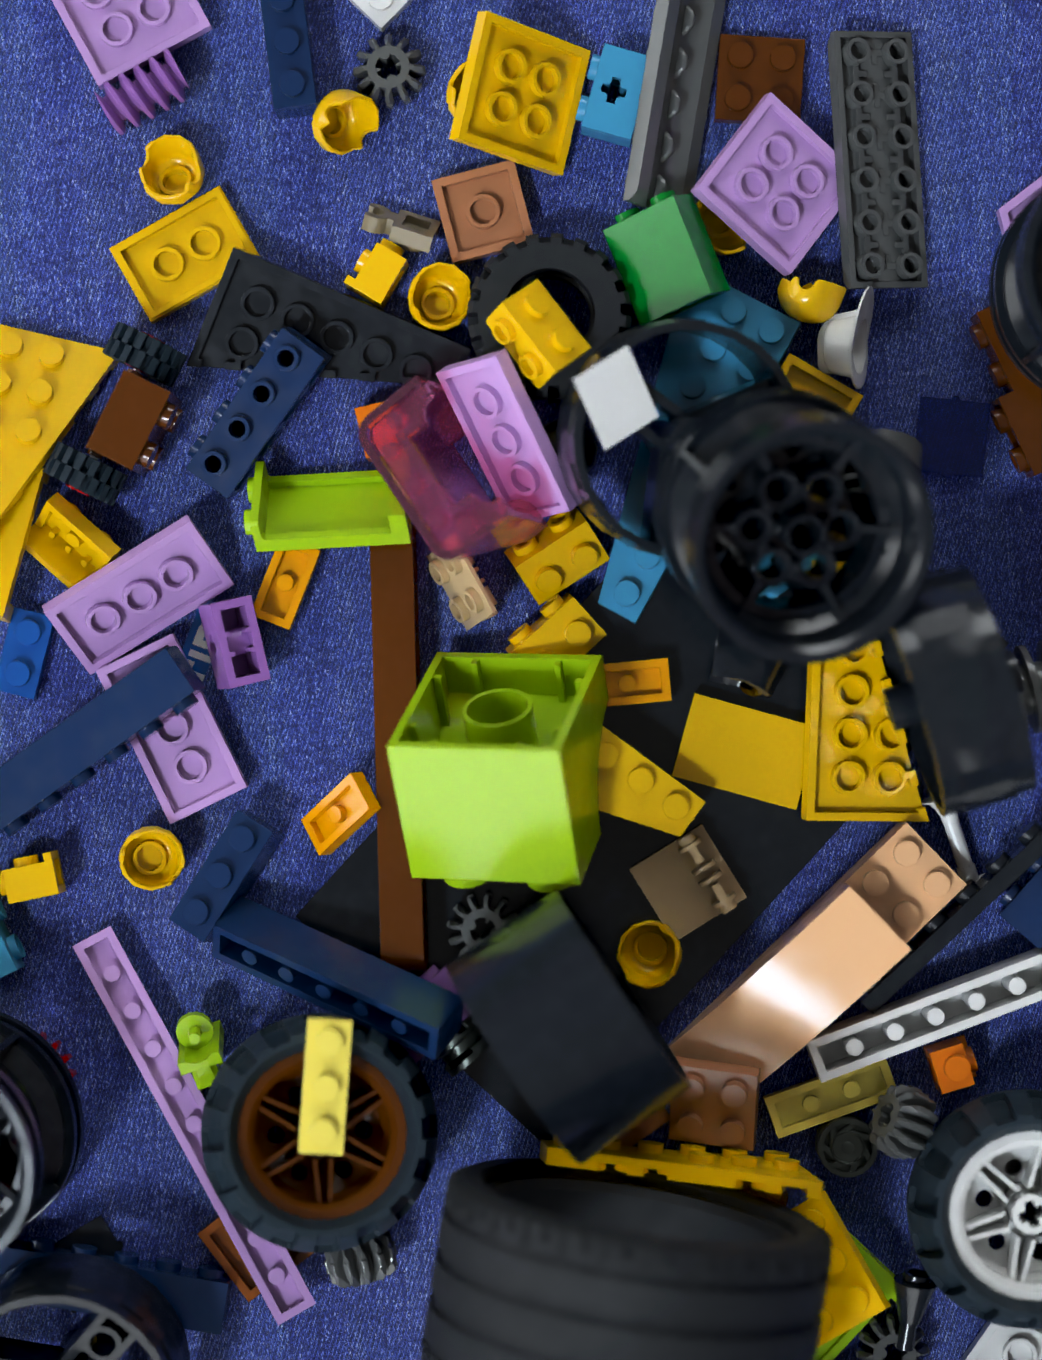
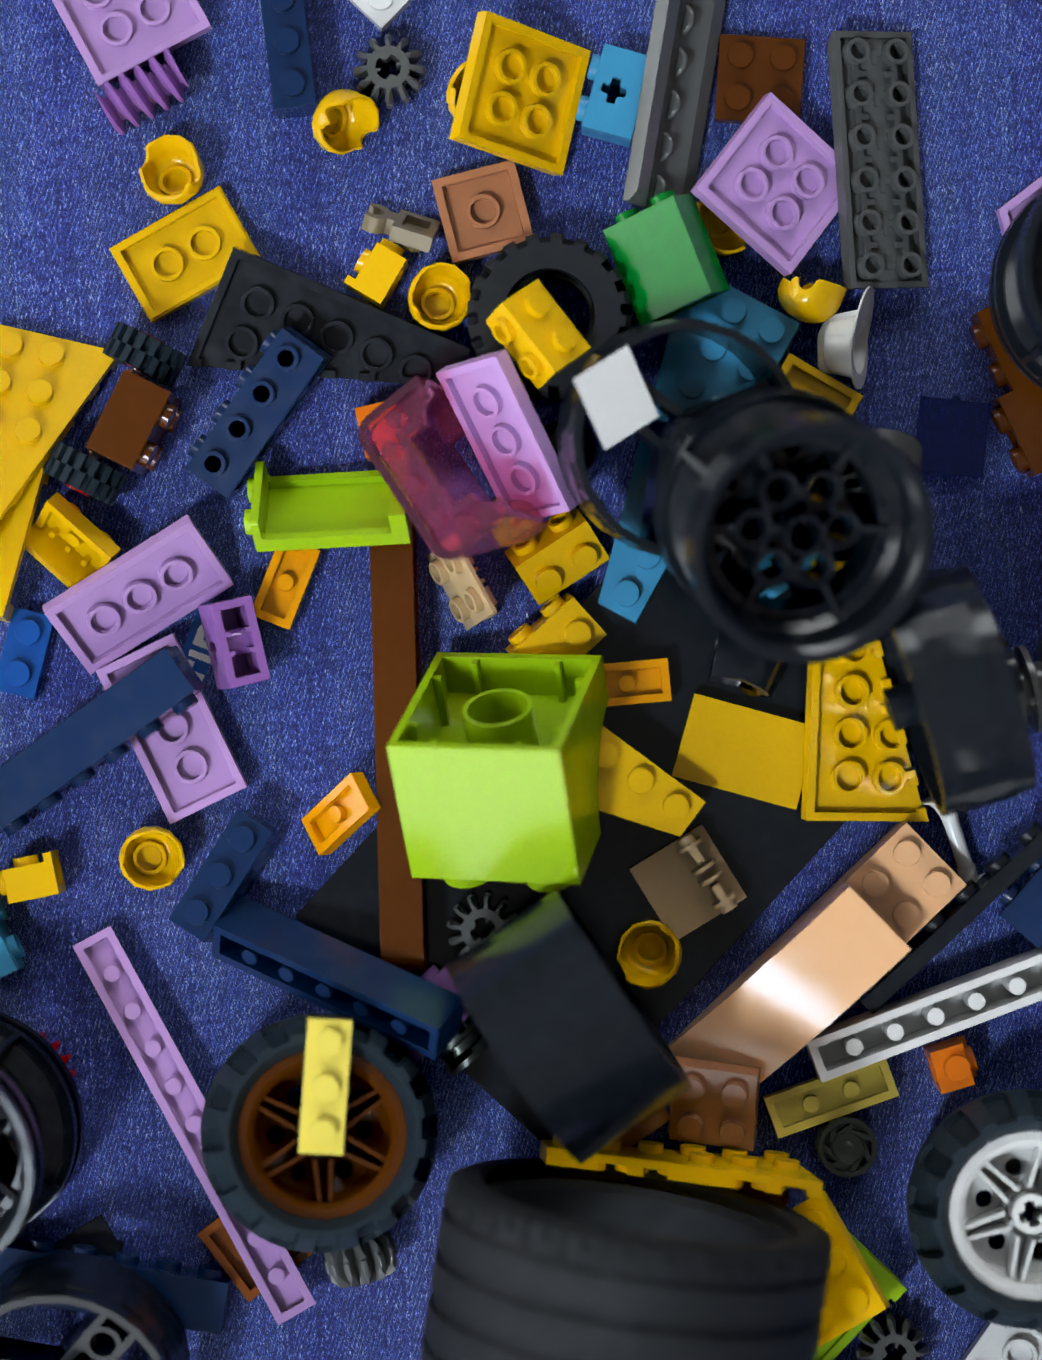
lime hips [176,1011,224,1090] -> none
dark grey gear [868,1084,938,1160] -> none
black cone [894,1268,937,1351] -> none

